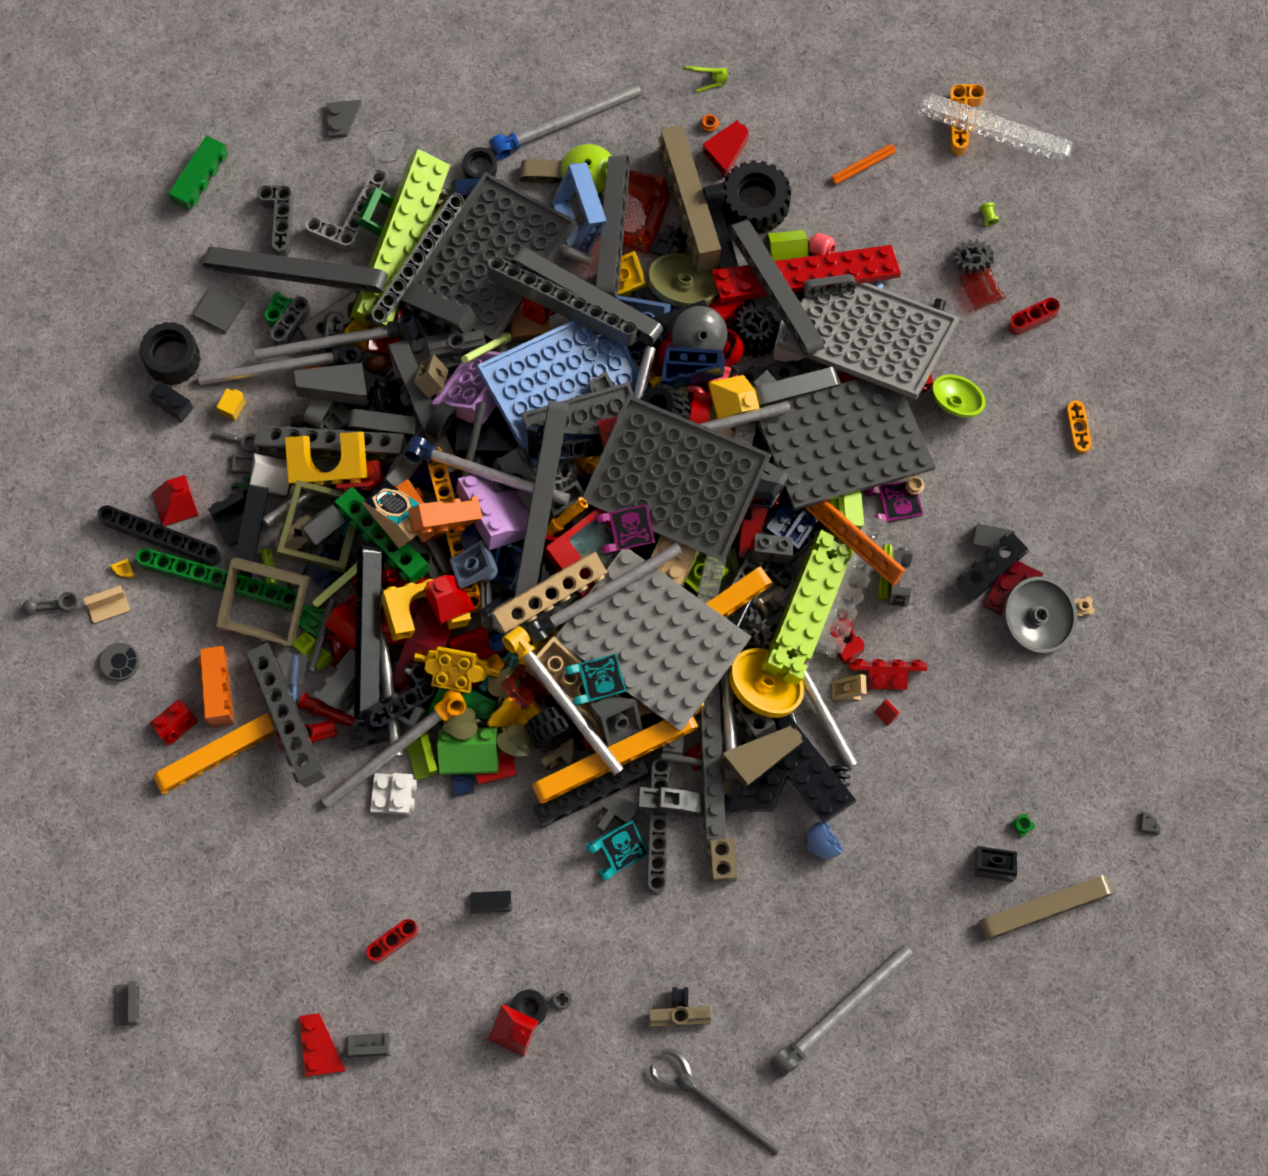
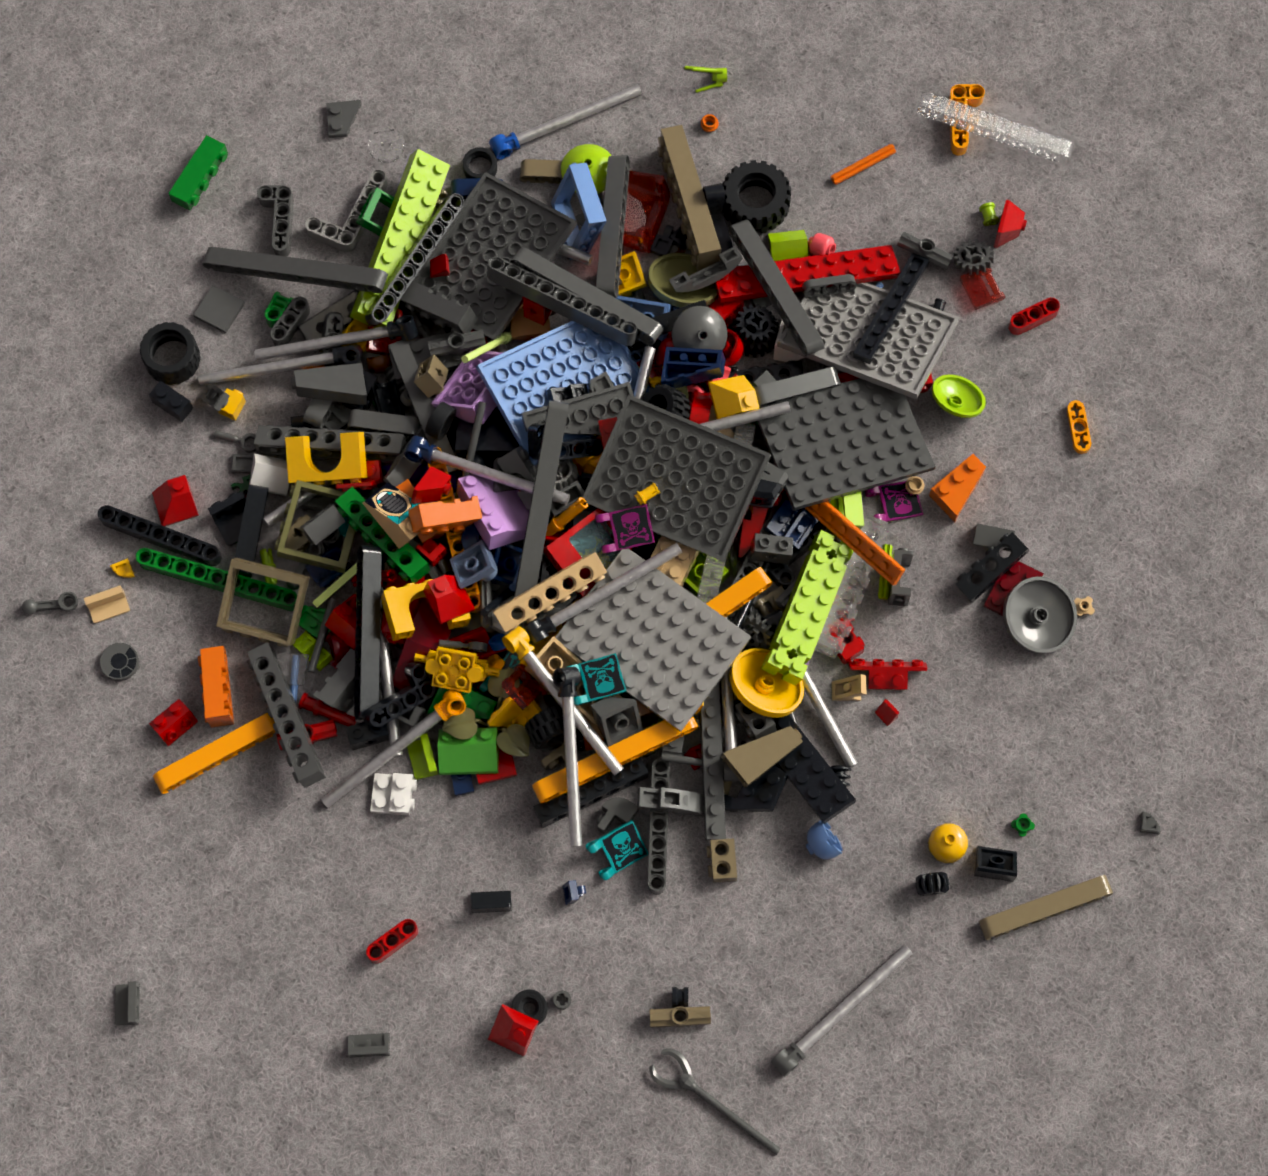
red wing [299,1013,346,1077] -> none
red slope [702,120,749,177] -> none
none -> dark grey hinge [200,384,230,411]
none -> red slope [411,466,452,504]
none -> red panel [416,538,447,567]
none -> red slope [430,254,450,278]
none -> dark grey piece [439,640,488,653]
none -> black slope [546,384,588,402]
none -> flat silver piece [553,667,582,846]
none -> dark blue tile [562,880,586,905]
none -> yellow pin [634,482,660,505]
none -> dark grey slope [669,247,743,292]
none -> black plate [853,253,929,364]
none -> dark grey piece [897,232,953,270]
none -> black gear [915,872,950,896]
none -> yellow cylinder [928,823,968,863]
none -> orange wedge [929,454,986,523]
none -> red slope [994,200,1027,248]

